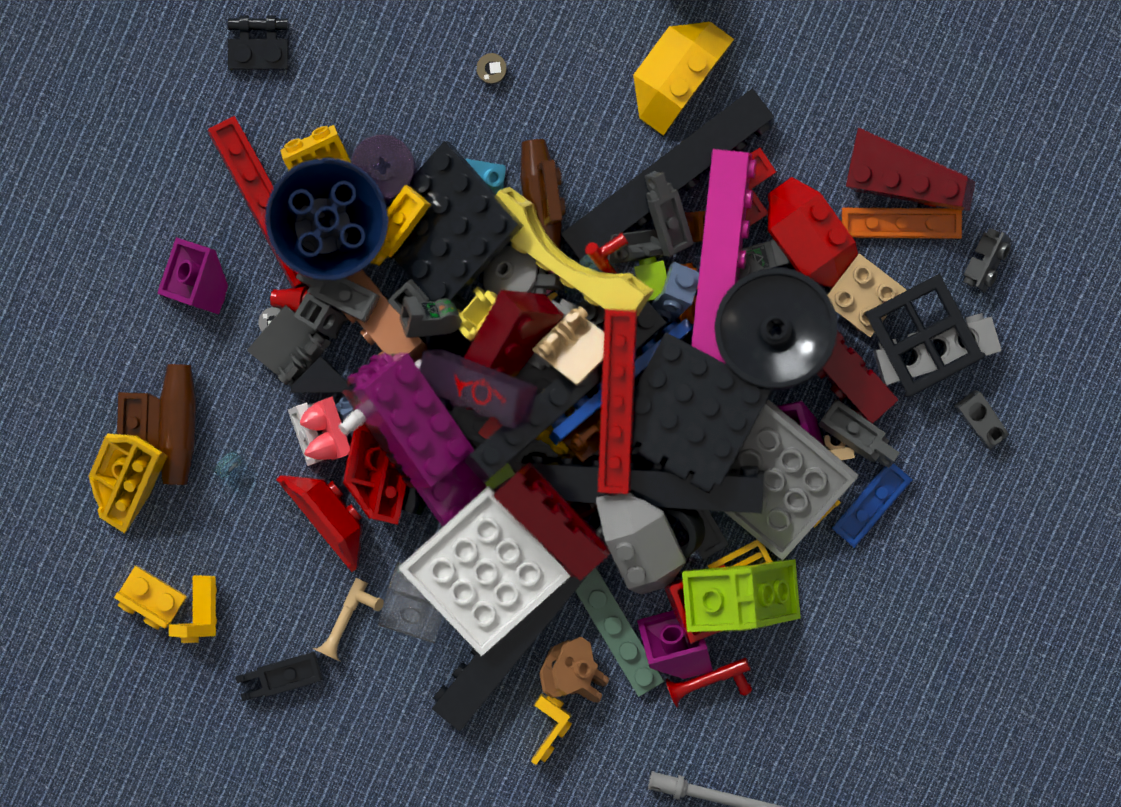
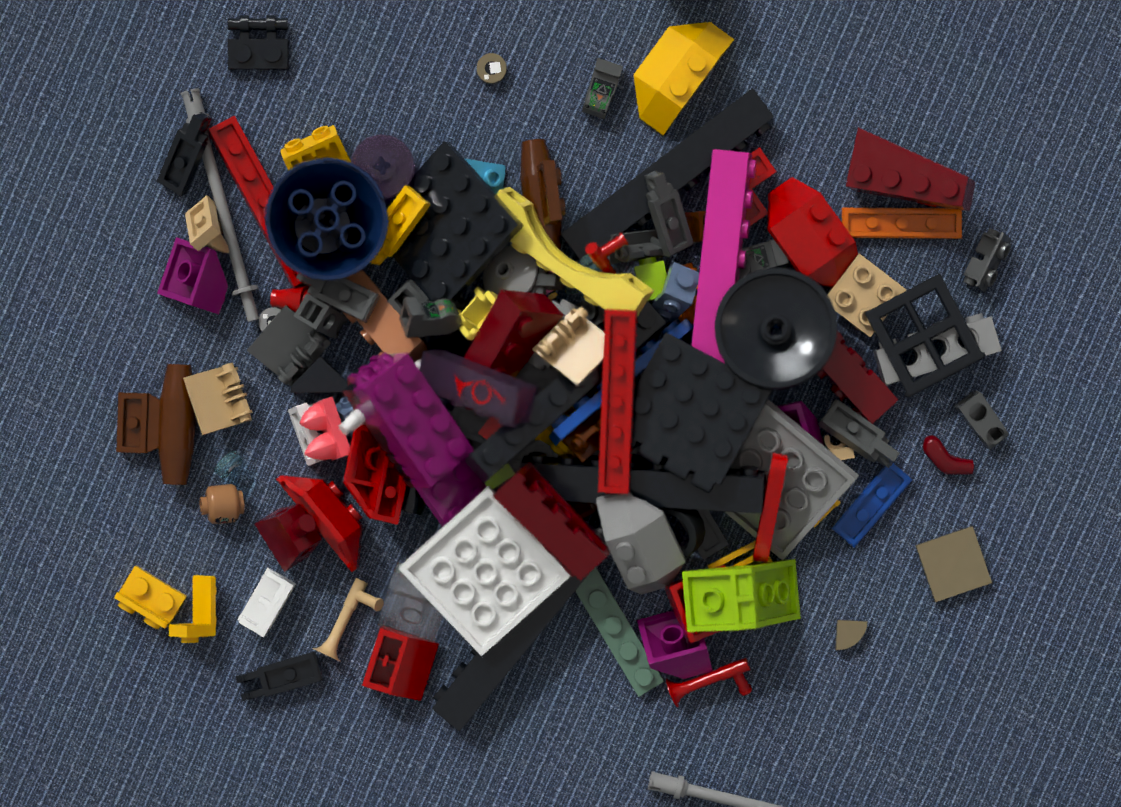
yellow wedge [89,433,167,533] -> none
yellow bracket [531,693,572,765] -> none
medium nougat hinge [539,637,609,703] -> none
none -> black hinge [157,112,211,196]
none -> light grey bar [181,88,259,322]
none -> tan hinge [183,362,253,435]
none -> tan tile [185,195,229,253]
none -> medium nougat head [200,484,244,524]
none -> white hinge [237,568,296,638]
none -> dark red torso [254,504,321,572]
none -> red slope [362,626,439,701]
none -> leg [582,58,623,120]
none -> red beam [752,453,788,563]
none -> dark tan tile [835,619,868,650]
none -> dark tan tile [915,526,992,602]
none -> dark red arm [923,435,974,475]

